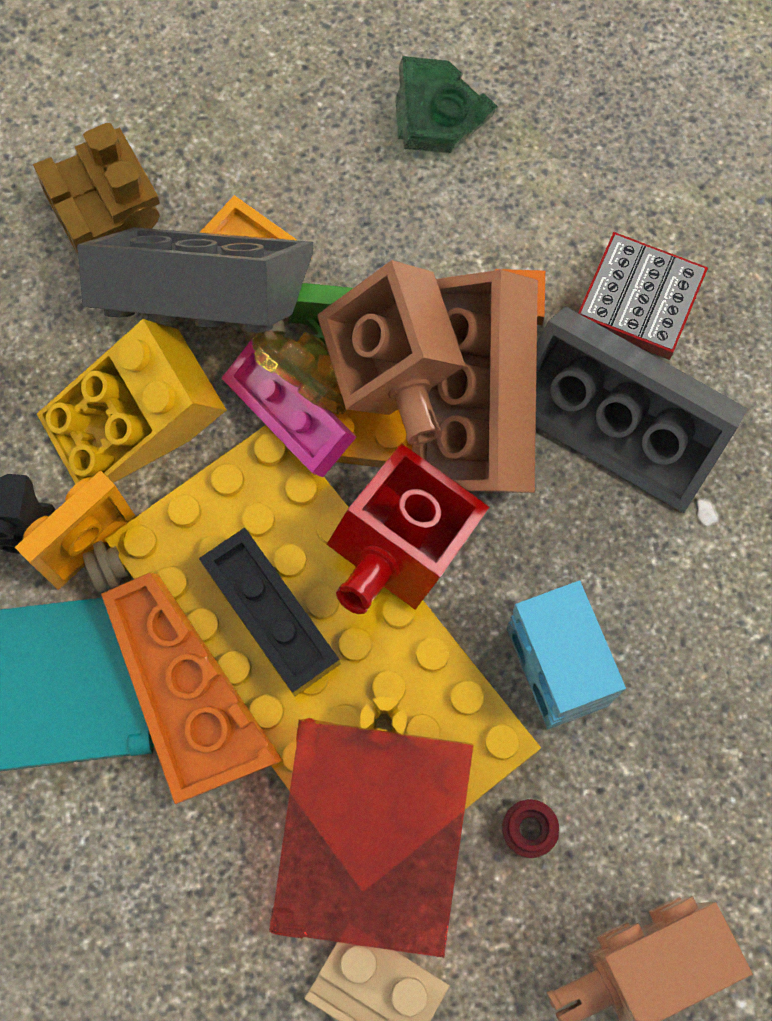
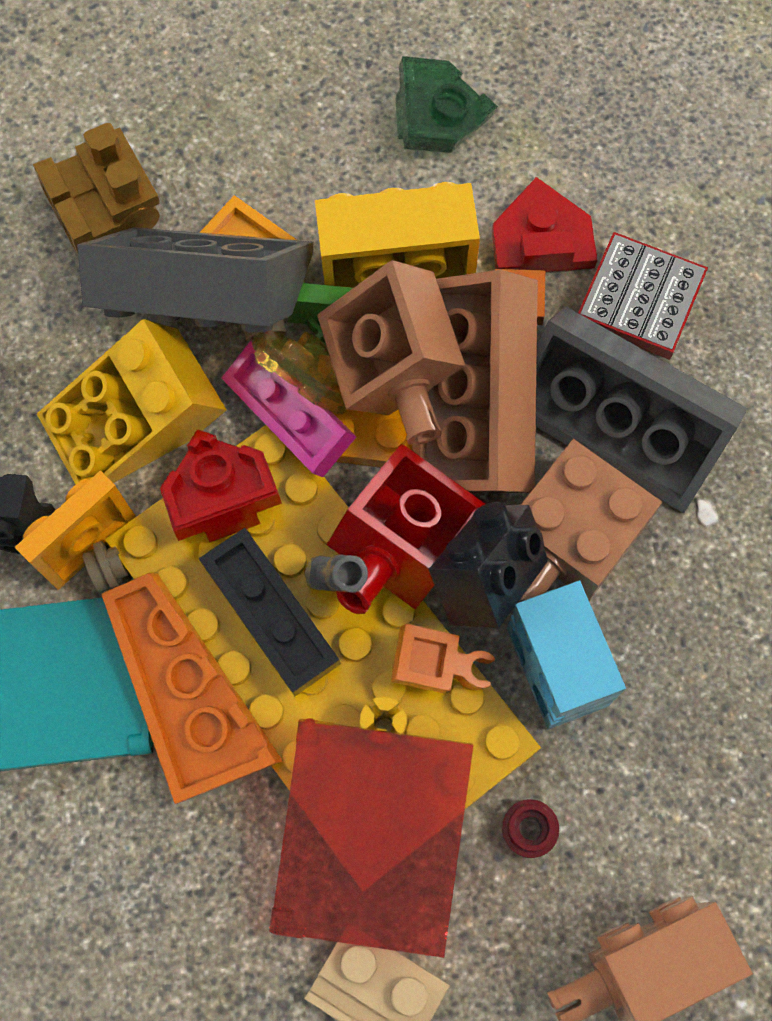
none -> red plate [160,429,282,543]
none -> dark grey bar [305,555,368,593]
none -> yellow brick [315,182,480,288]
none -> orange plate [391,624,495,694]
none -> black brick [428,502,548,628]
none -> red plate [492,177,597,272]
none -> nougat brick [518,438,662,603]

